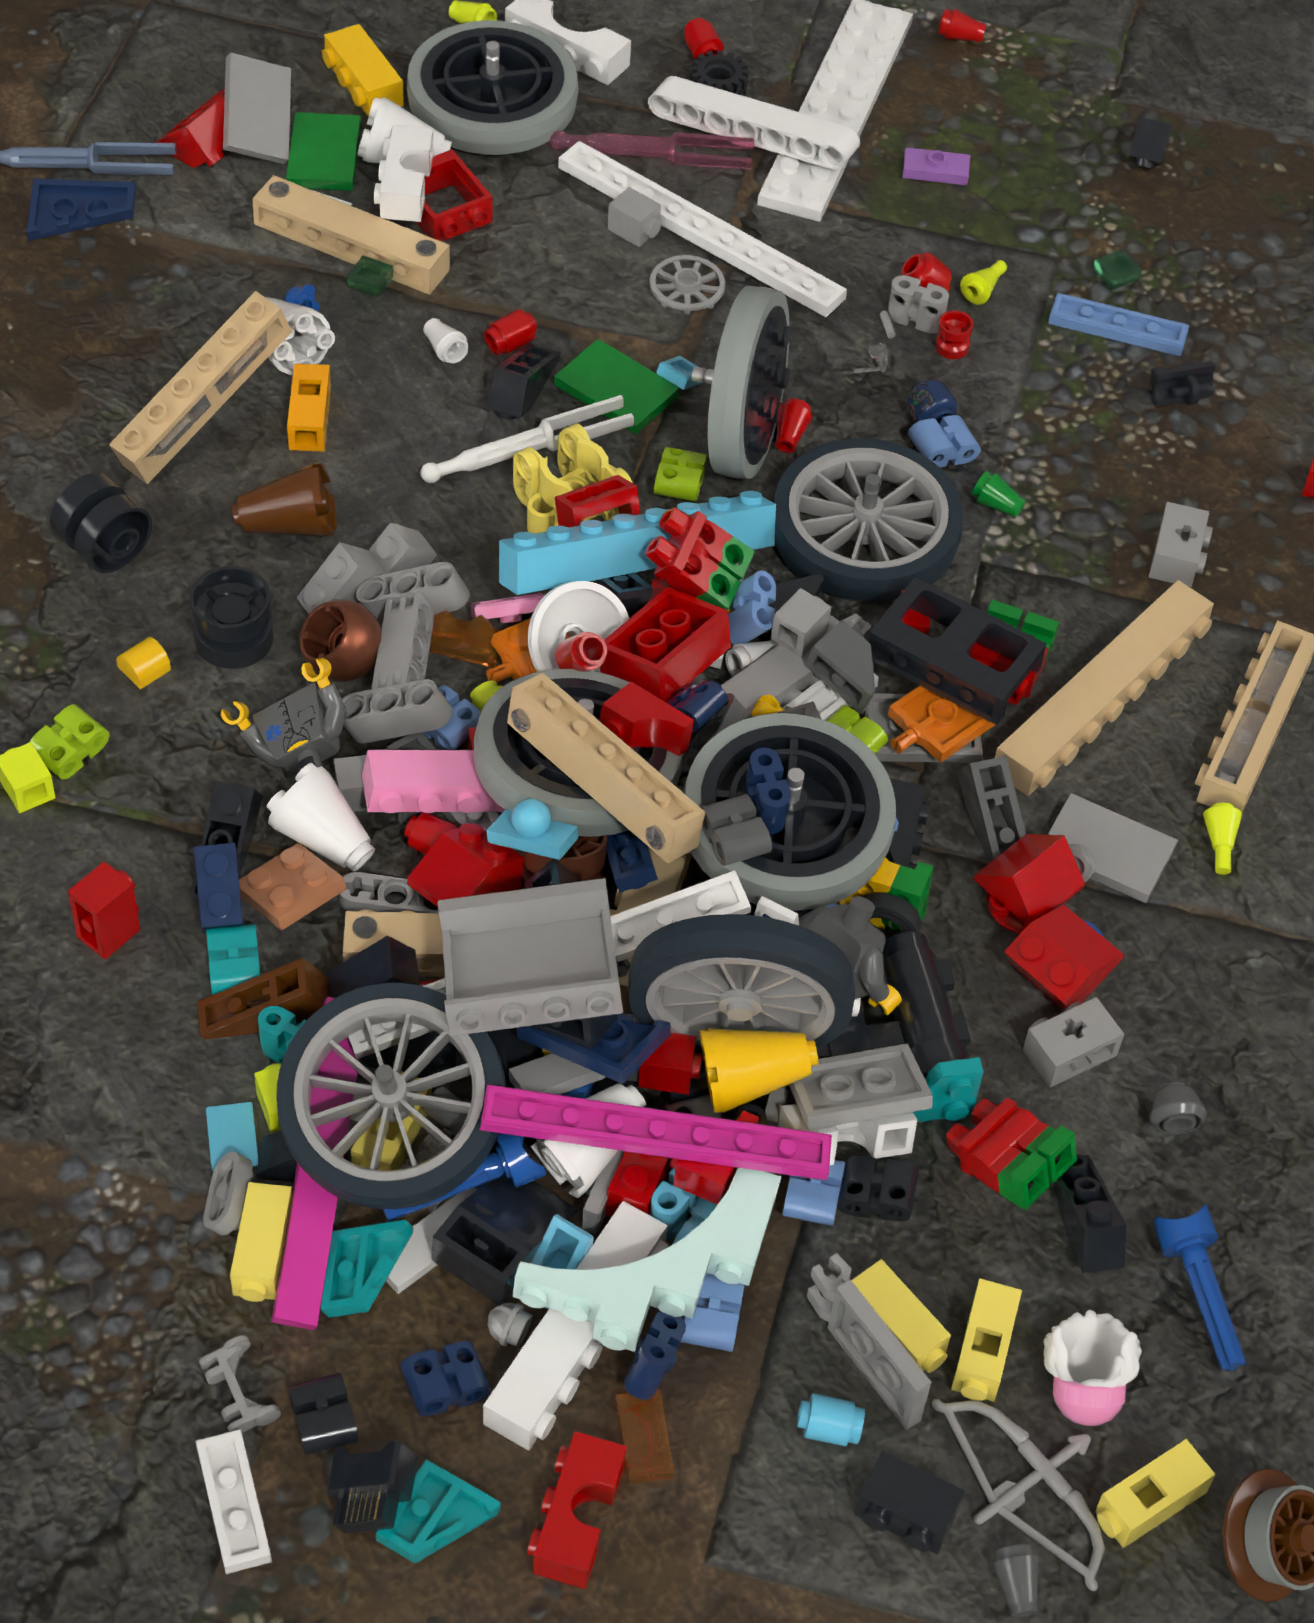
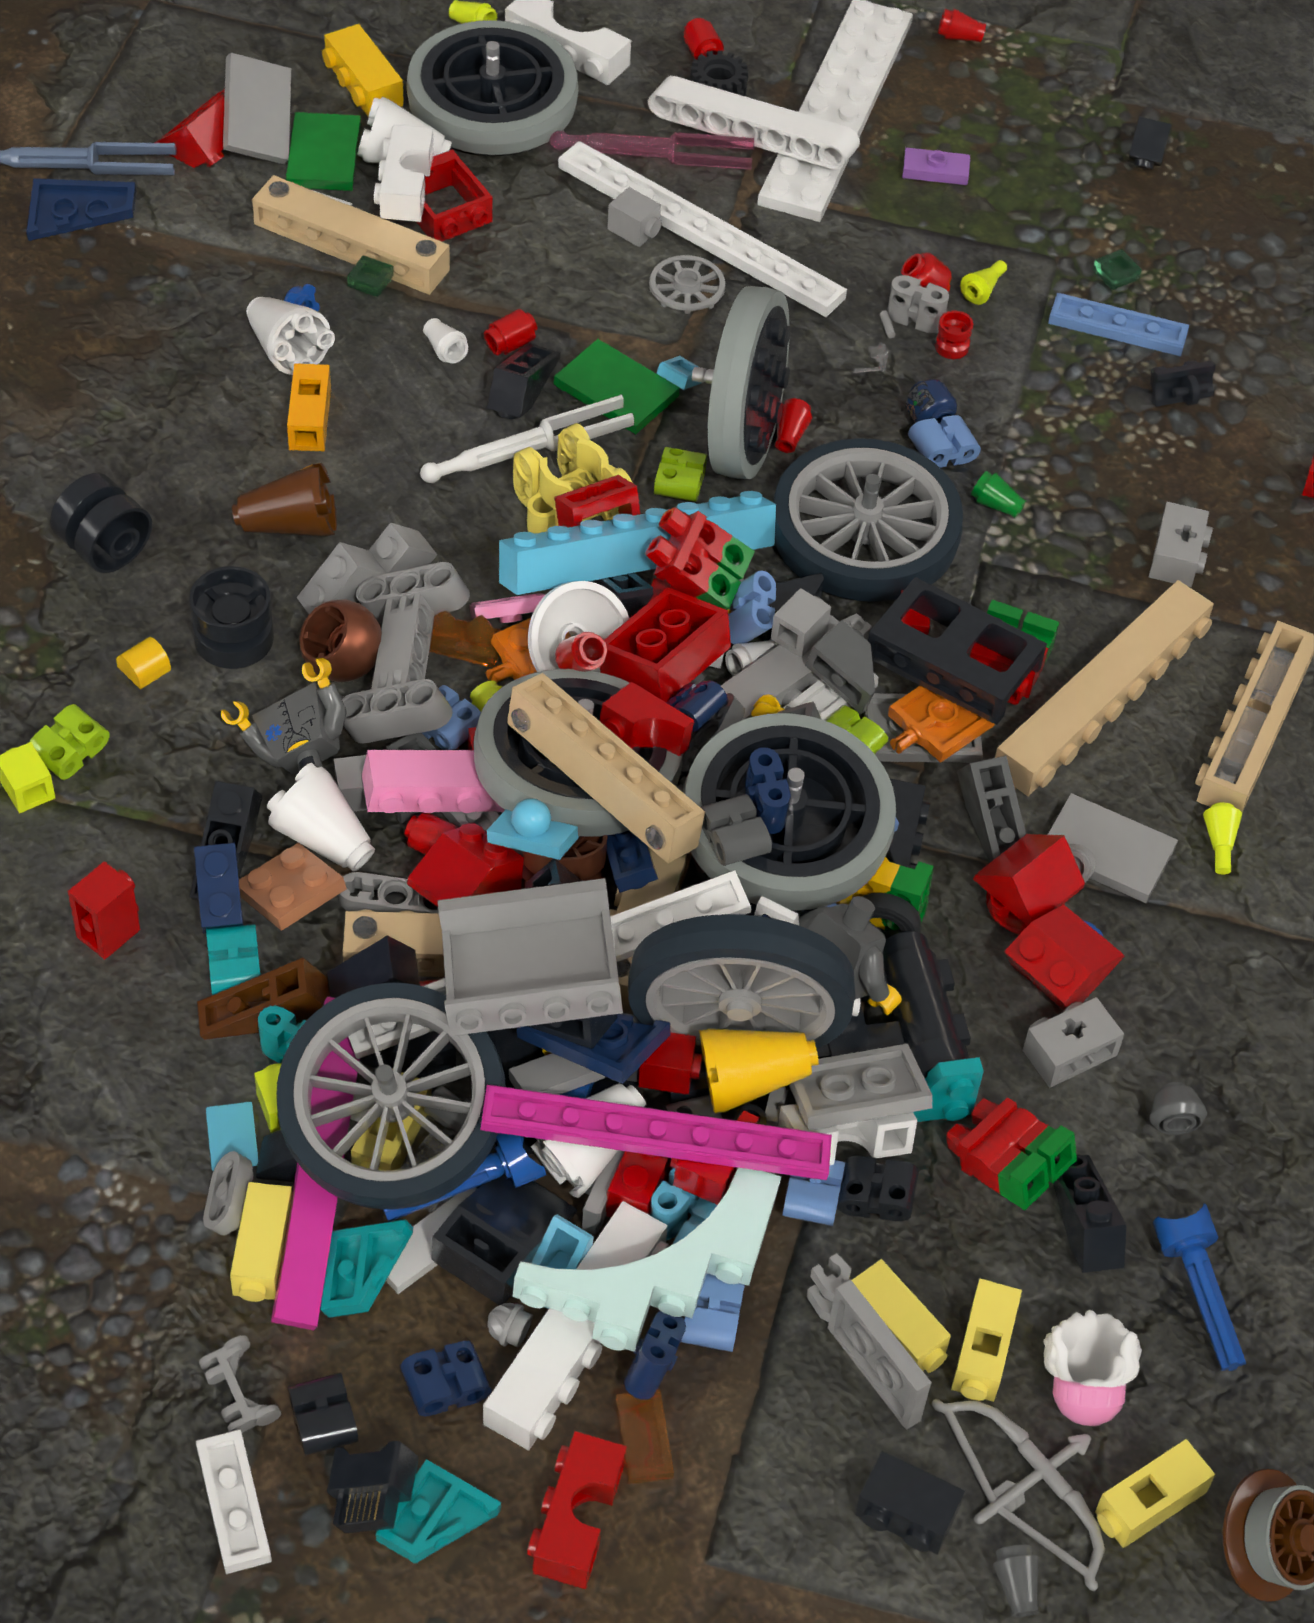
tan piece [109,291,292,484] -> none
medium azure brick [796,1393,865,1447] -> none

